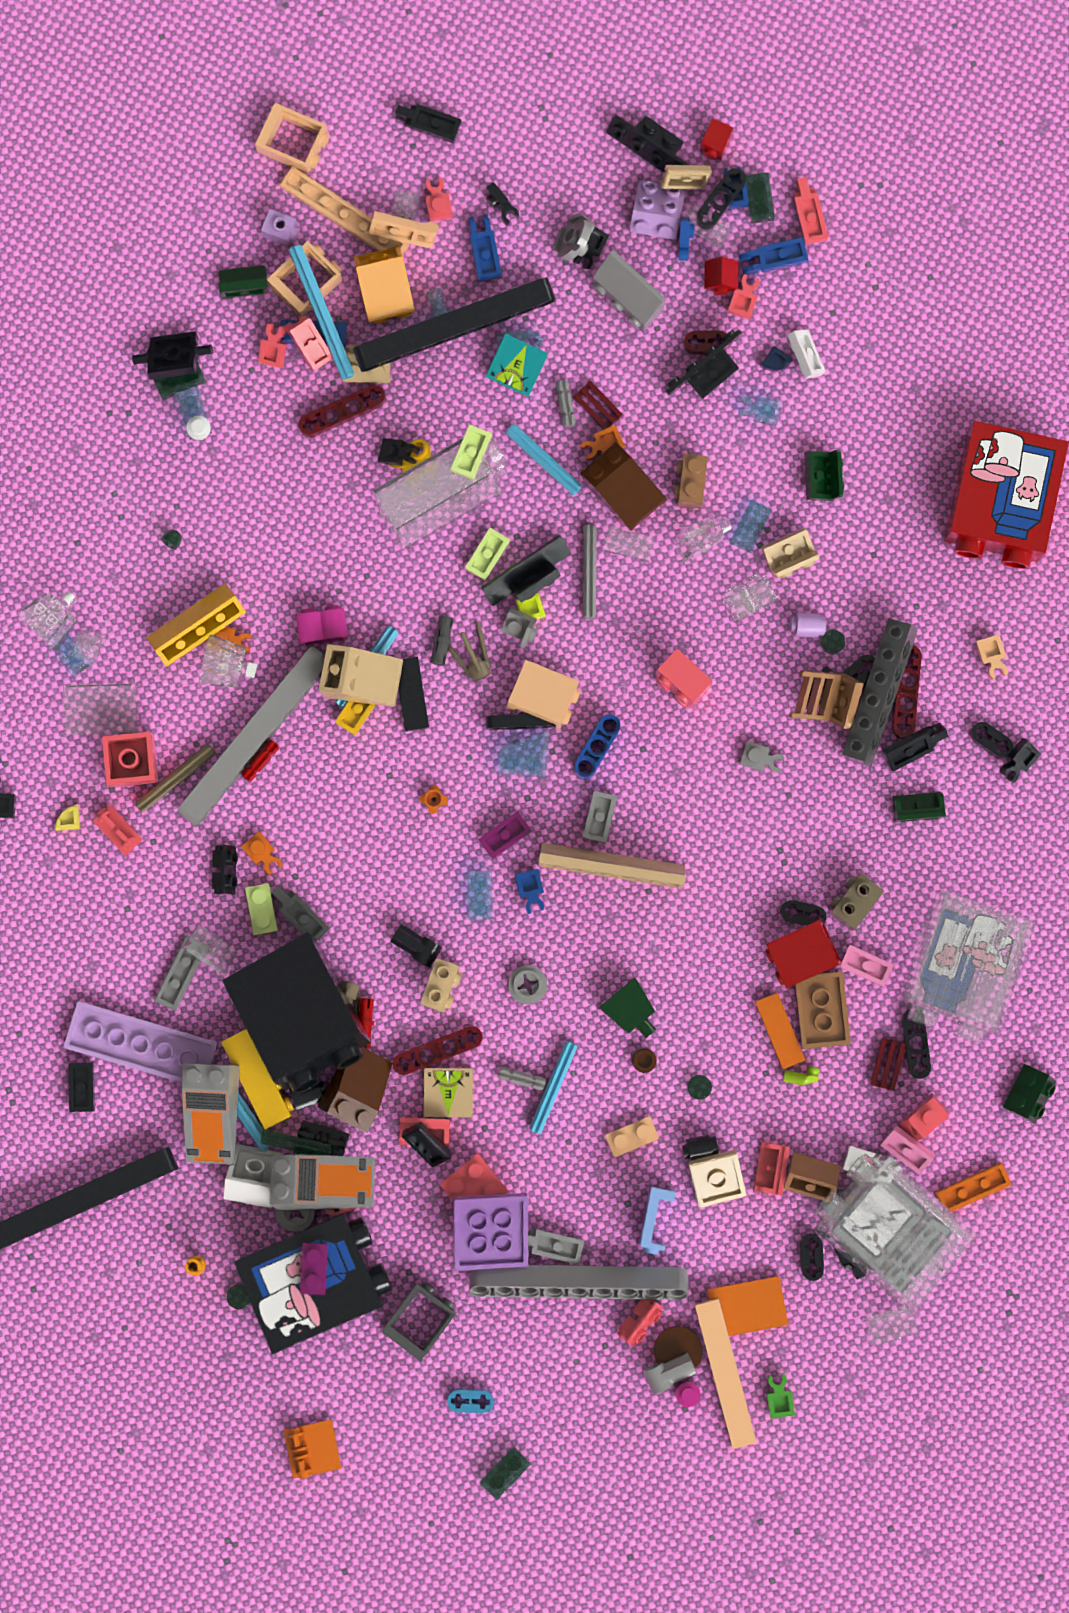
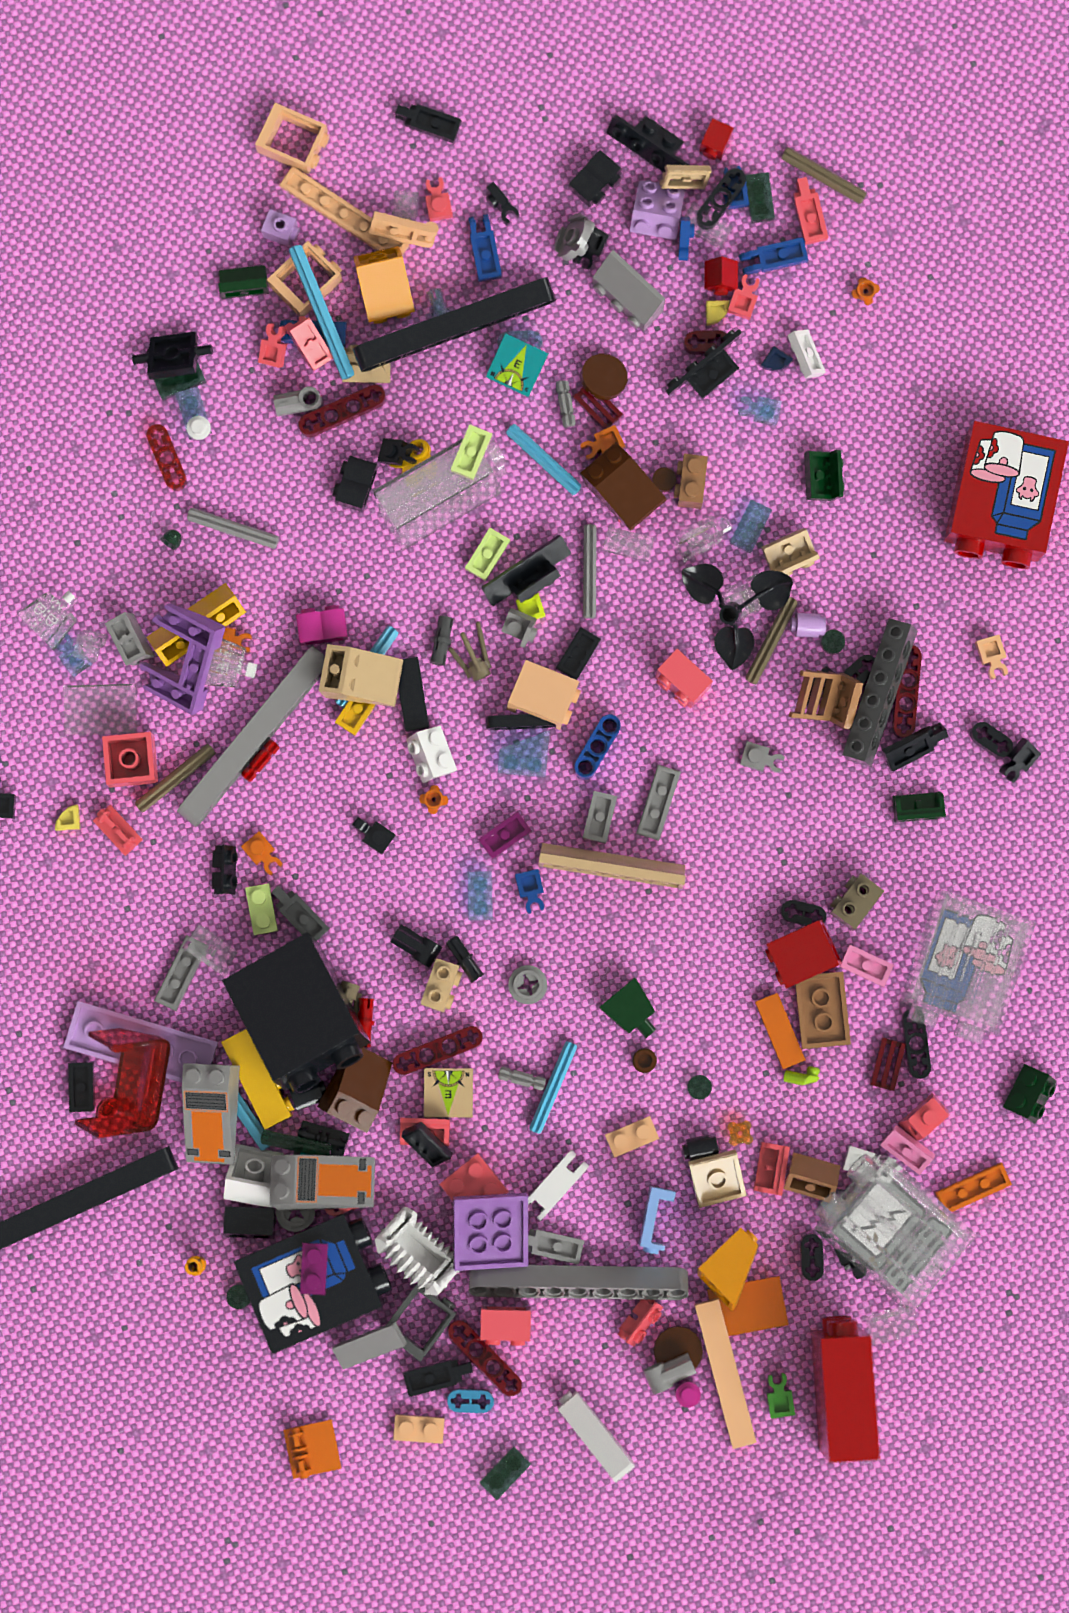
none -> clear red windscreen [75,1028,170,1138]
none -> light grey hinge [104,612,155,666]
none -> medium lavender wedge [140,603,226,715]
none -> clear red beam [146,424,187,491]
none -> light grey axle [187,508,279,549]
none -> black hinge [223,1206,276,1239]
none -> light grey piece [273,386,323,417]
none -> black brick [332,456,378,512]
none -> light grey tile [332,1322,407,1370]
none -> black plate [352,817,396,855]
none -> white piece [375,1206,460,1296]
none -> light nougat plate [393,1414,445,1444]
none -> black hinge [403,1359,473,1397]
none -> white bracket [406,726,457,783]
none -> black axle [446,936,484,983]
none -> dark red beam [447,1320,522,1397]
none -> coral brick [480,1306,531,1346]
none -> white piece [528,1150,589,1221]
none -> black plate [556,627,601,680]
none -> white slope [558,1391,635,1483]
none -> black brick [569,150,622,208]
none -> reddish brown tile [580,353,628,400]
none -> light grey tile [636,765,681,841]
none -> reddish brown tile [652,467,676,492]
none -> black plant [682,564,793,670]
none -> light orange slope [697,1228,758,1311]
none -> light yellow tile [706,300,730,326]
none -> clear yellow plate [727,1120,753,1146]
none -> dark tan axle [746,597,798,685]
none -> dark tan axle [782,147,867,204]
none -> red brick [810,1316,880,1463]
none -> orange plate [852,277,880,305]

